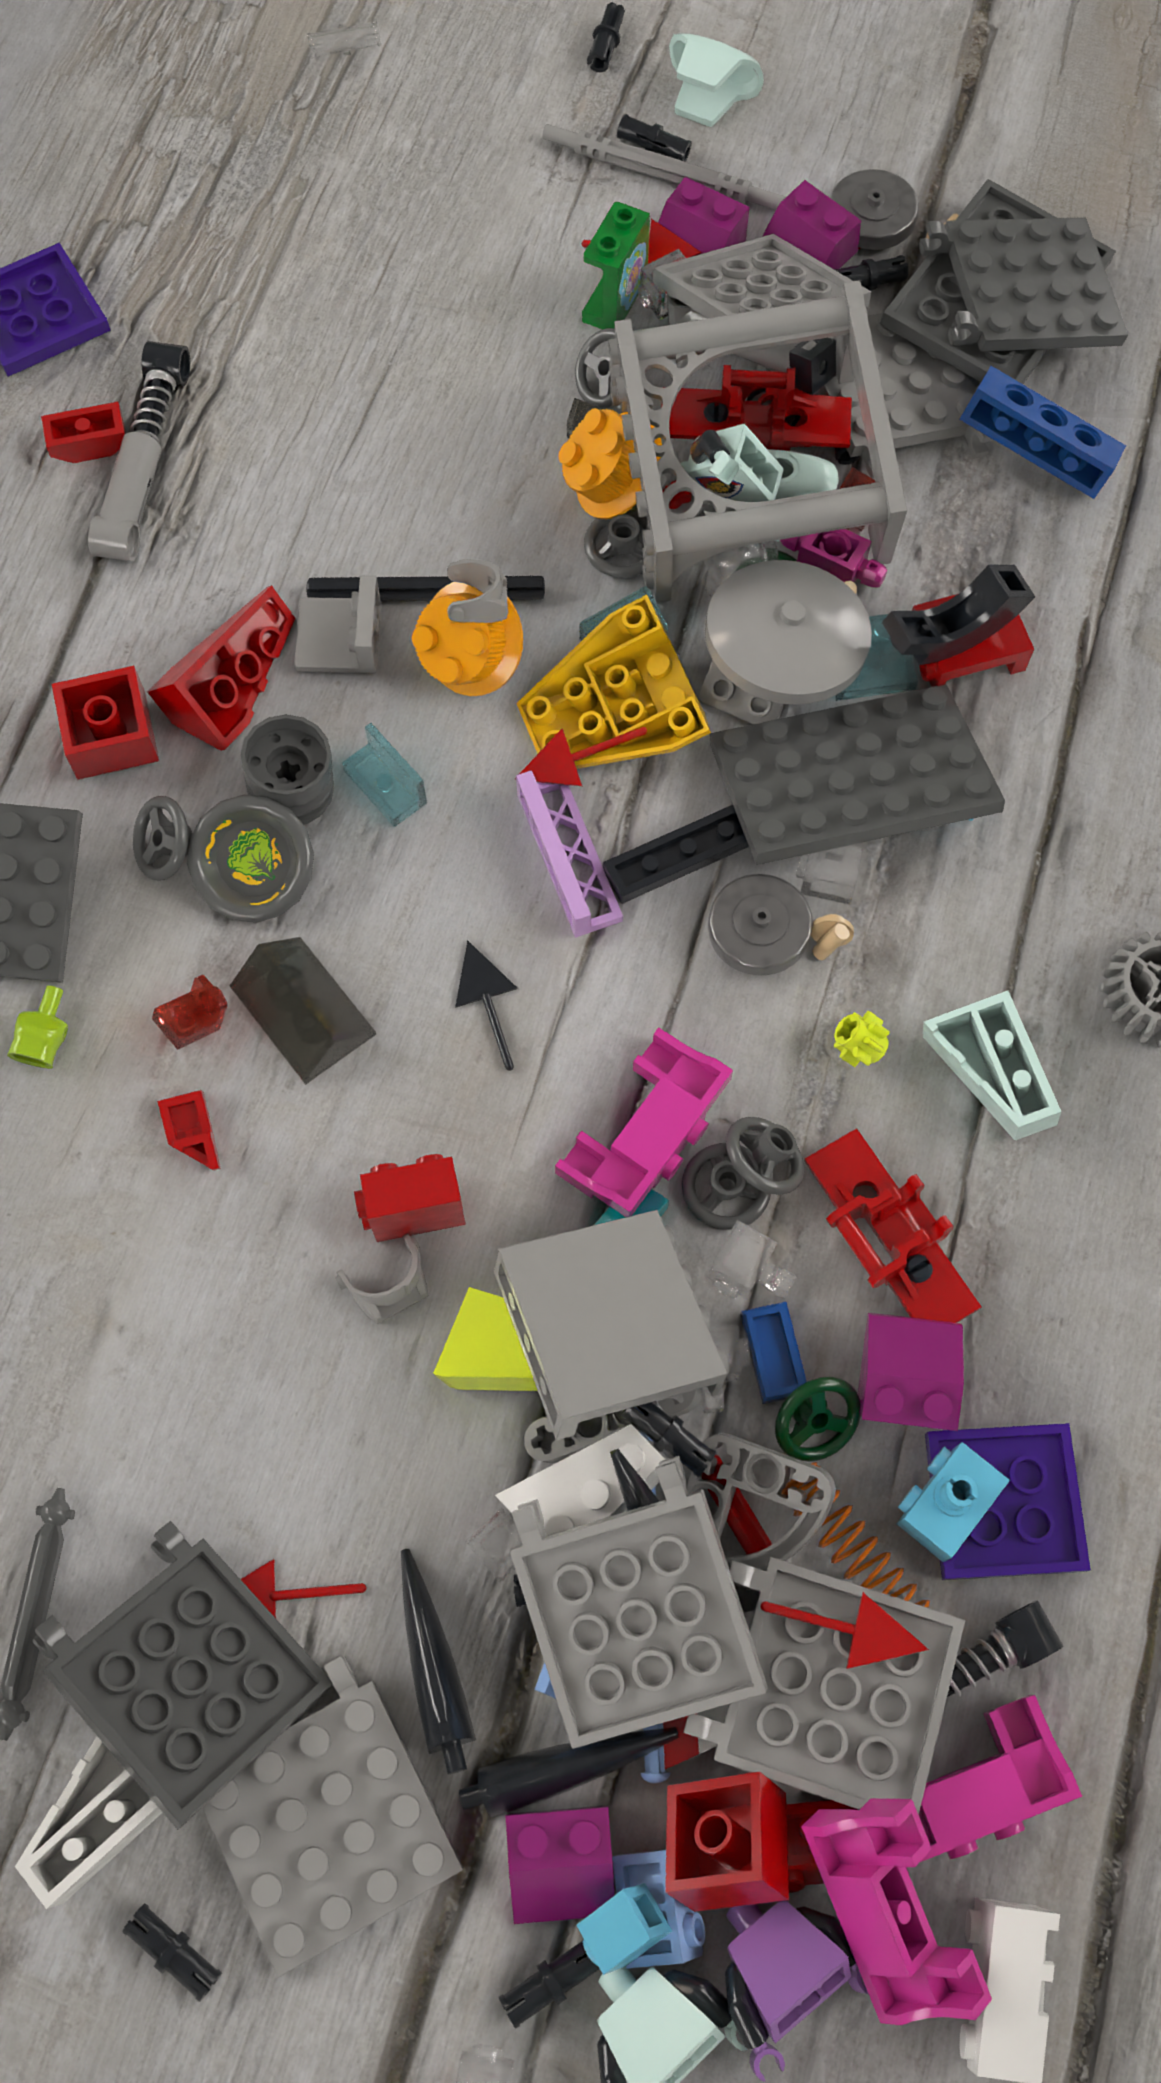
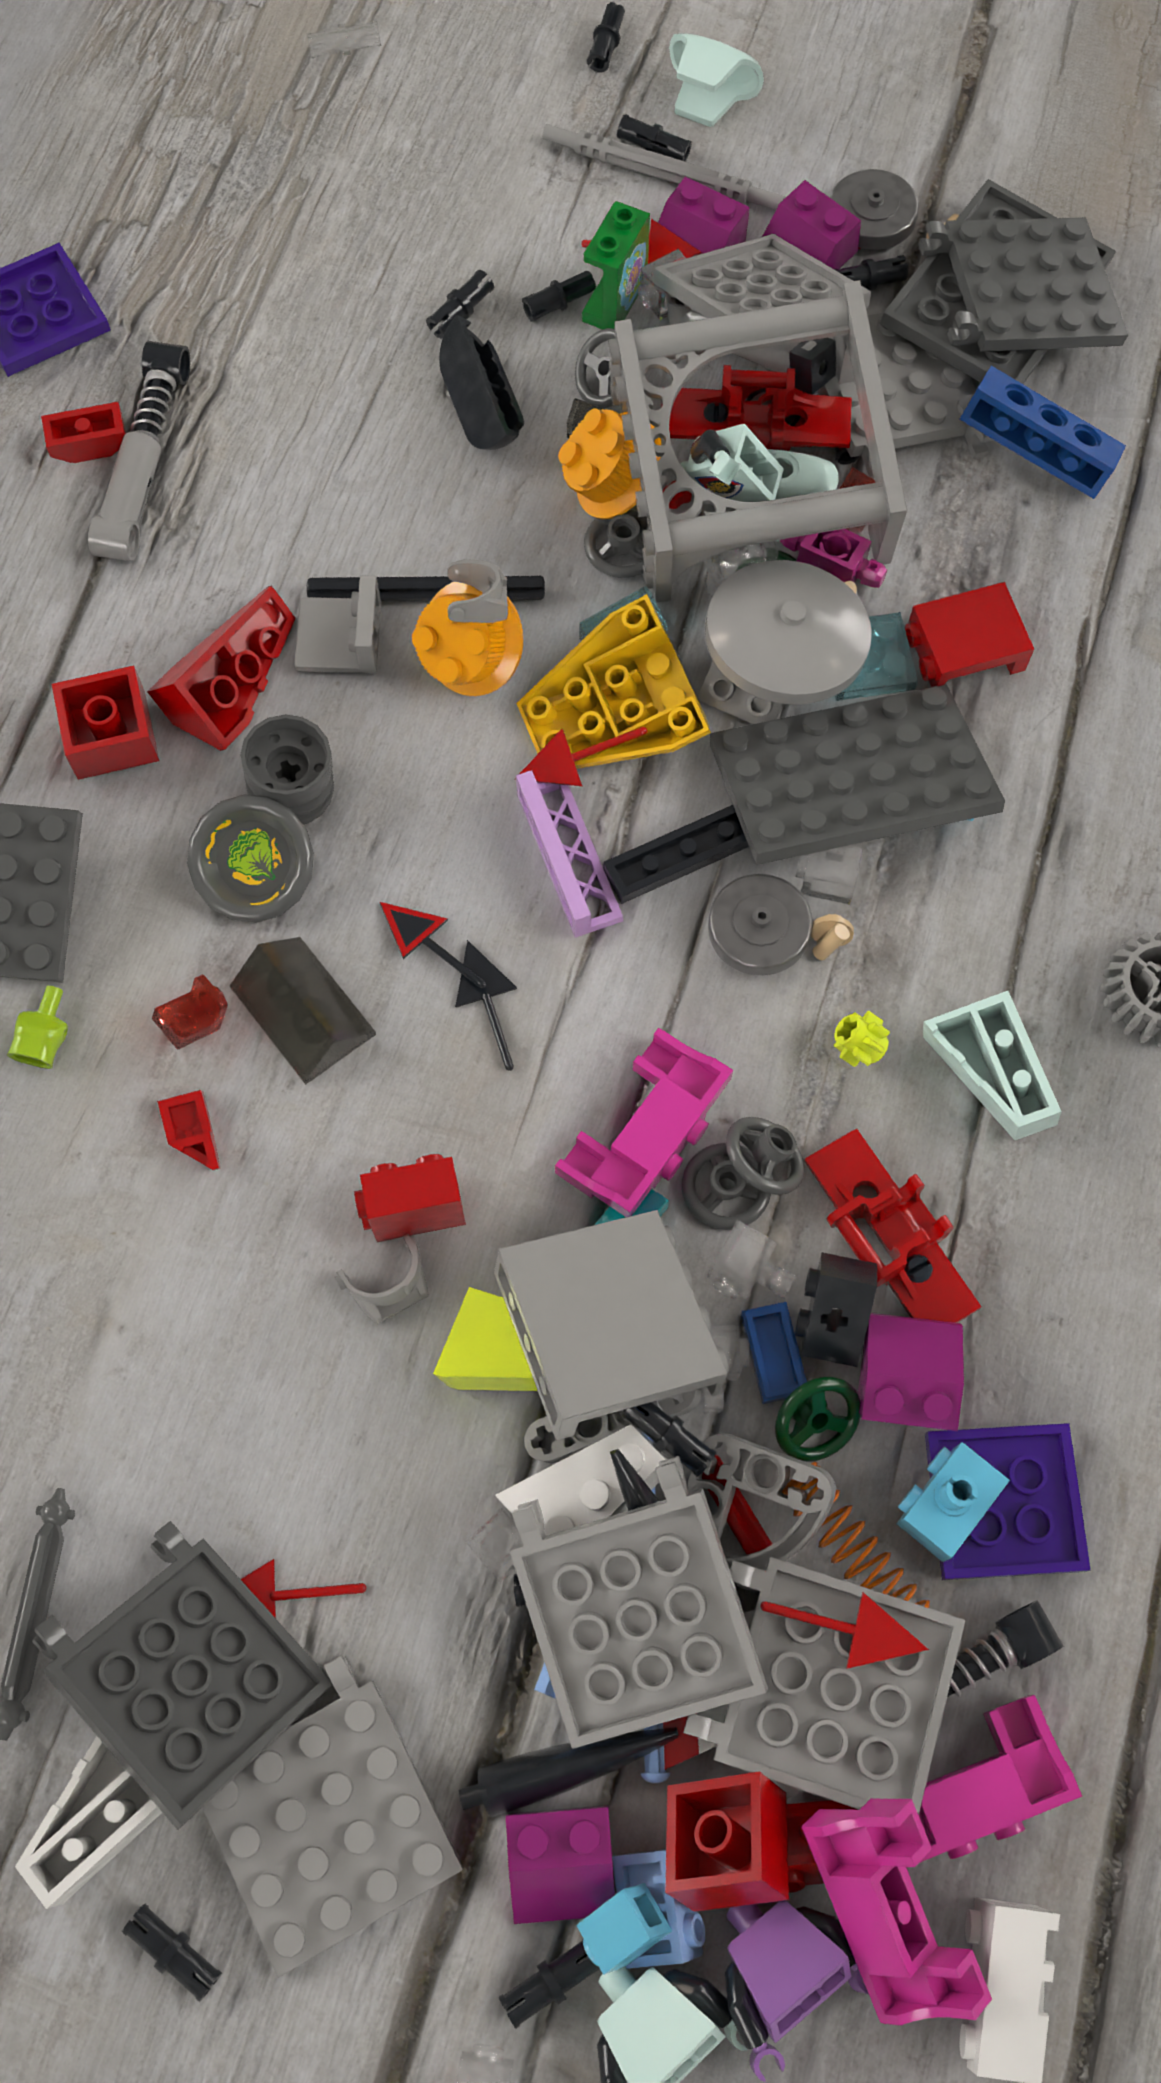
dark grey piece [133,796,192,881] -> none
clear light blue panel [342,723,427,827] -> none
black piece [401,1549,476,1775] -> none
black arch [882,565,1035,665] -> none
none -> piece [380,902,486,989]
none -> black pin [426,269,494,339]
none -> black brick [439,315,524,450]
none -> black axle [522,271,596,322]
none -> black brick [795,1252,877,1367]

